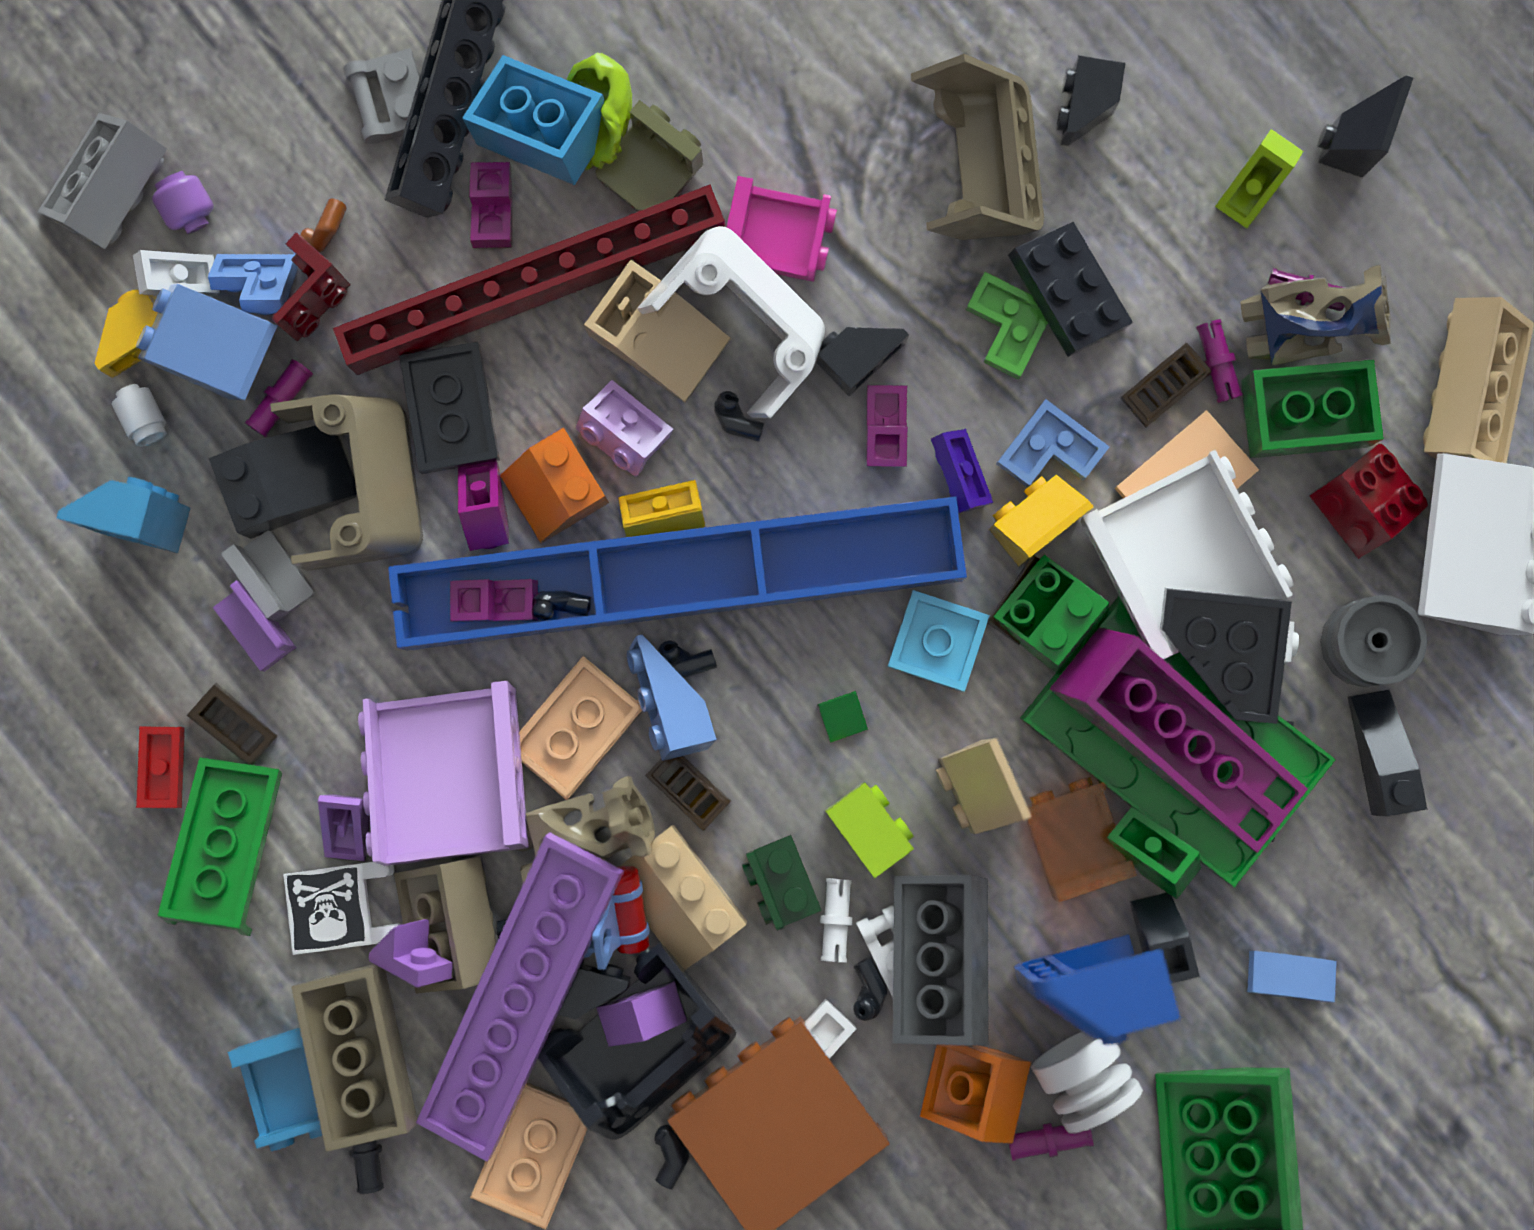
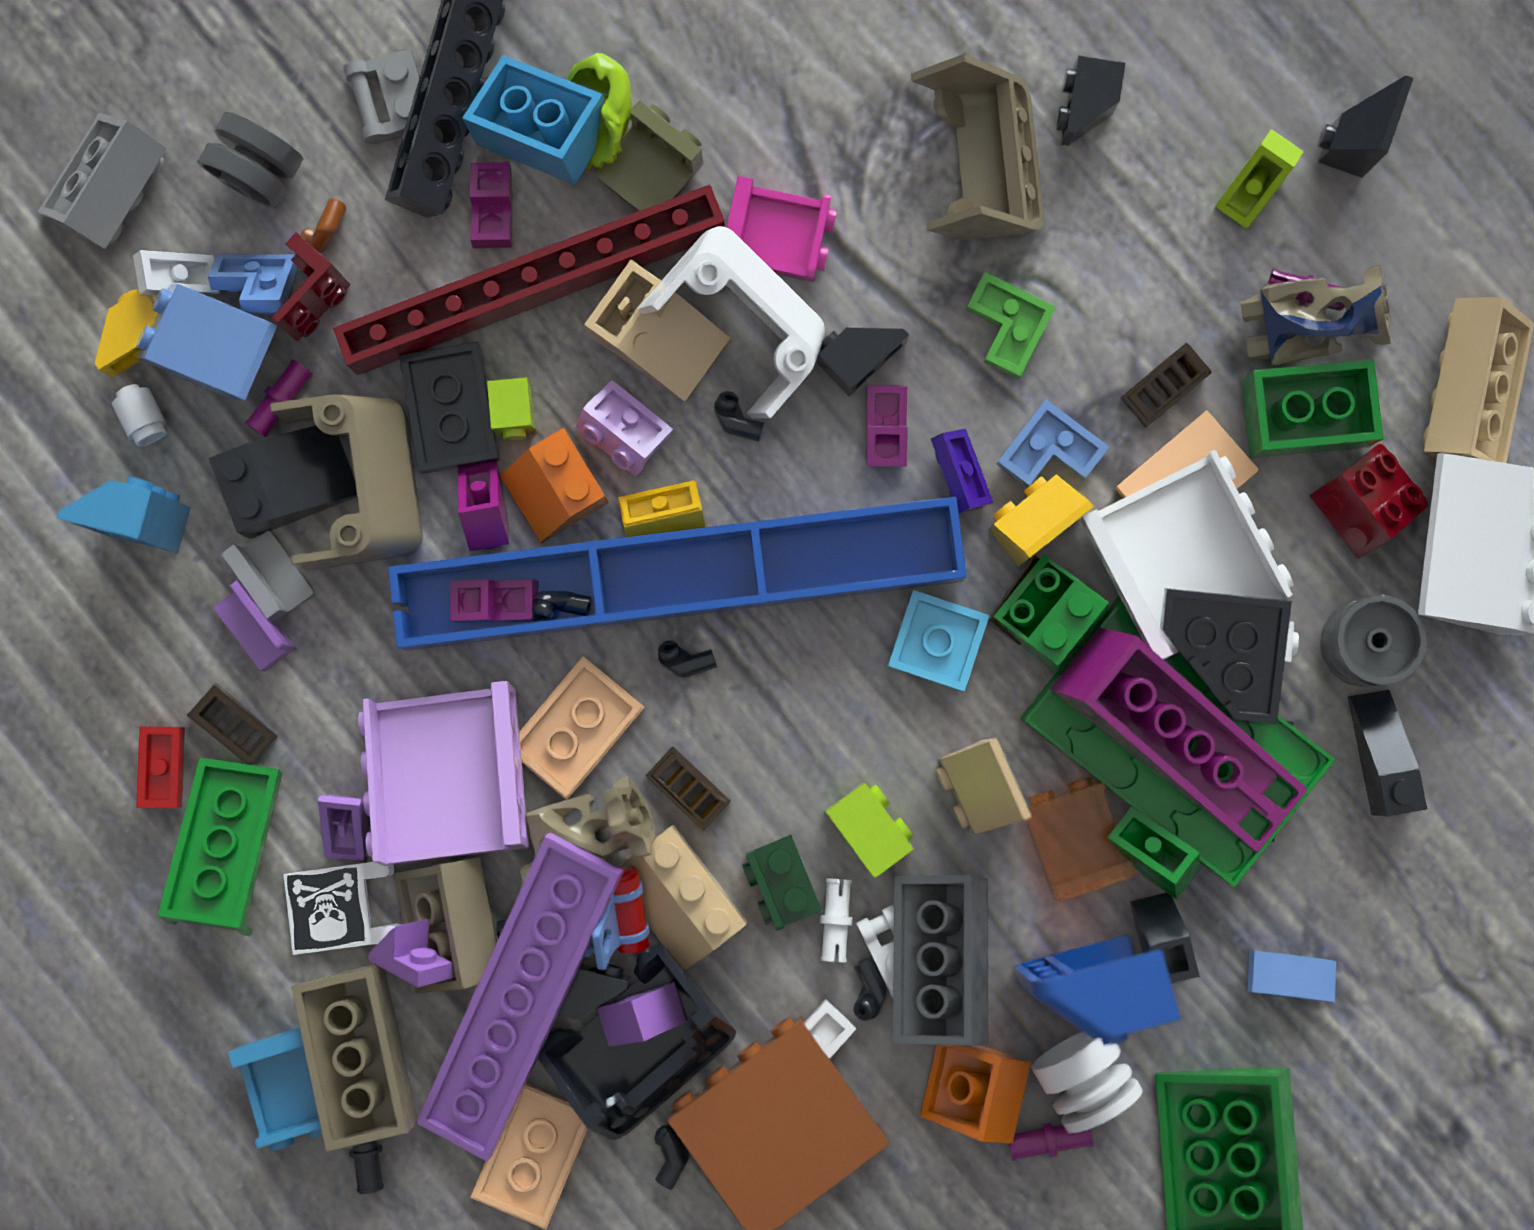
medium lavender head [152,171,213,234] -> none
medium blue slope [627,635,717,761] -> none
green slope [817,691,868,743] -> none
black plate [1008,221,1133,357] -> none
magenta pin [1196,319,1243,403] -> none
none -> dark grey wheel [197,112,304,209]
none -> lime brick [487,377,536,441]

